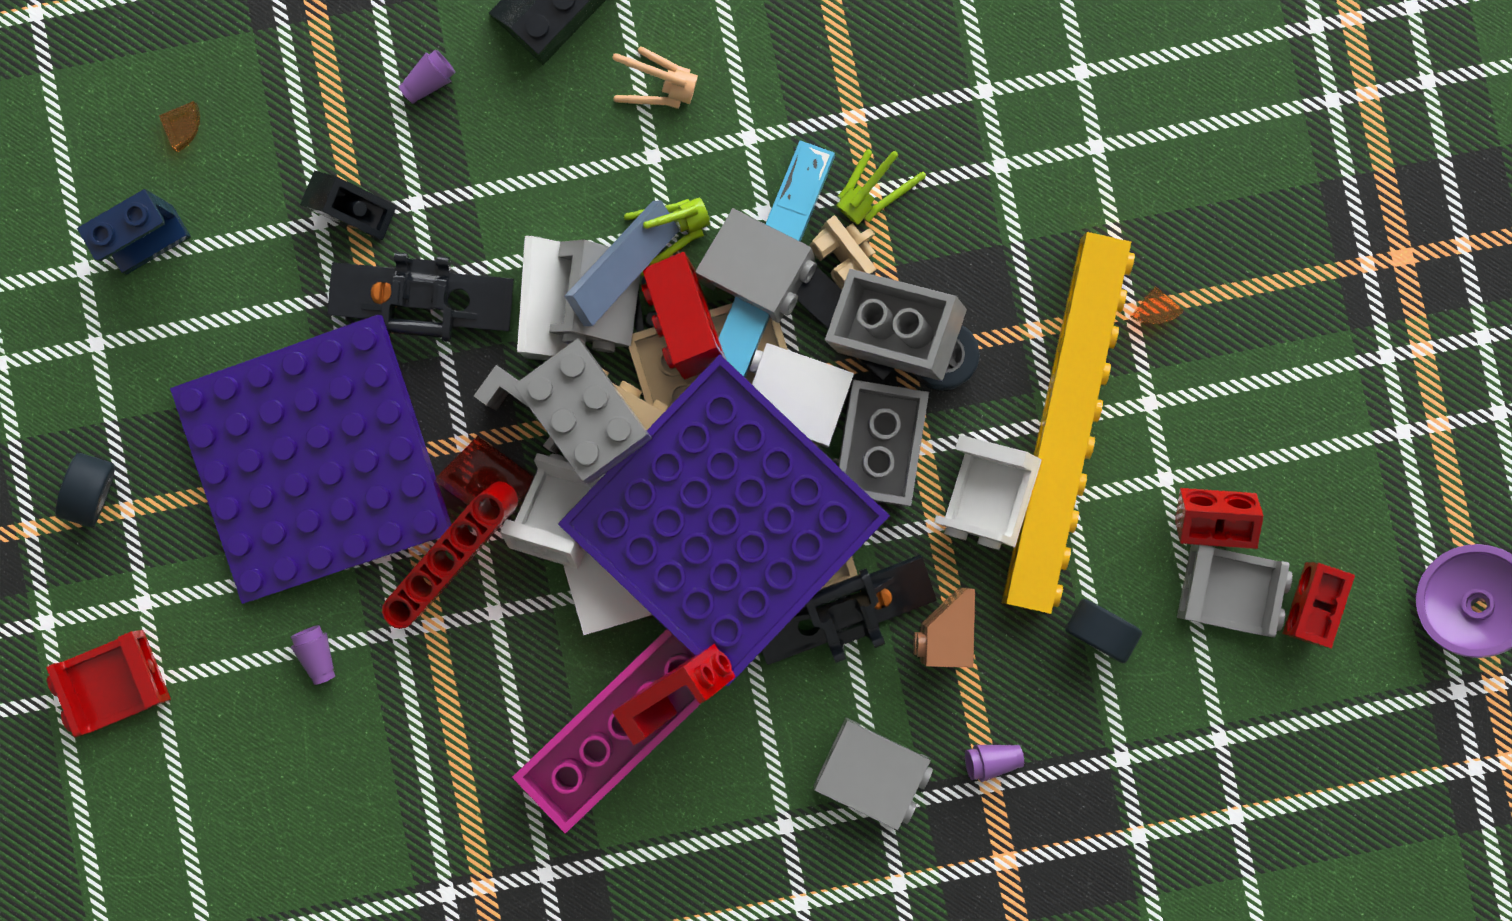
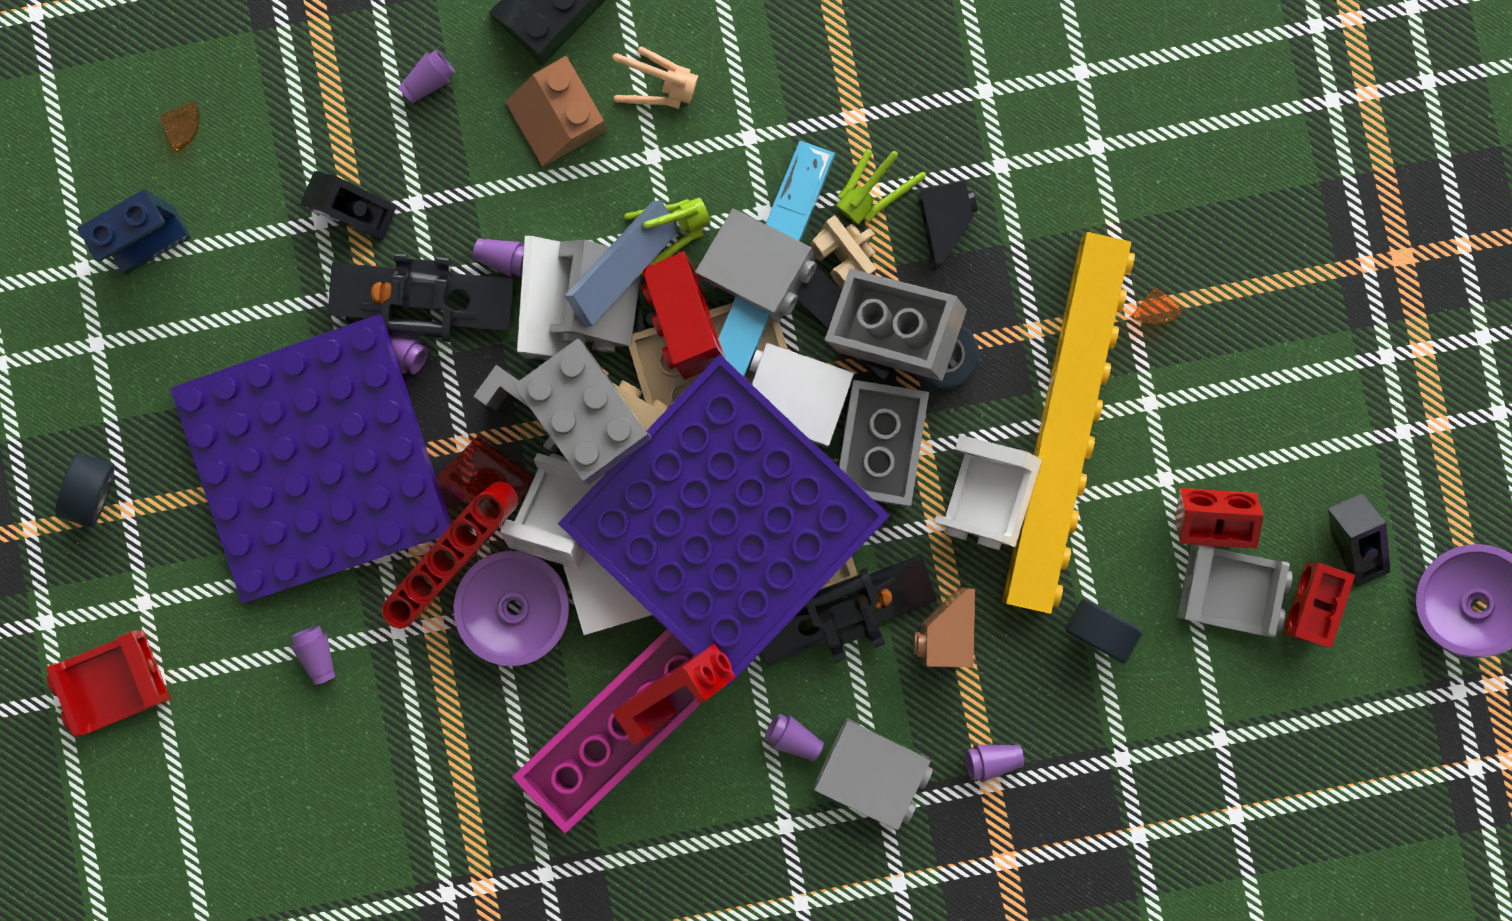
none -> medium lavender cone [389,333,428,374]
none -> medium lavender dish [454,551,569,666]
none -> medium lavender cone [473,238,524,278]
none -> nougat slope [505,56,607,167]
none -> medium lavender cone [764,713,824,762]
none -> black slope [918,181,977,269]
none -> black slope [1328,493,1391,587]

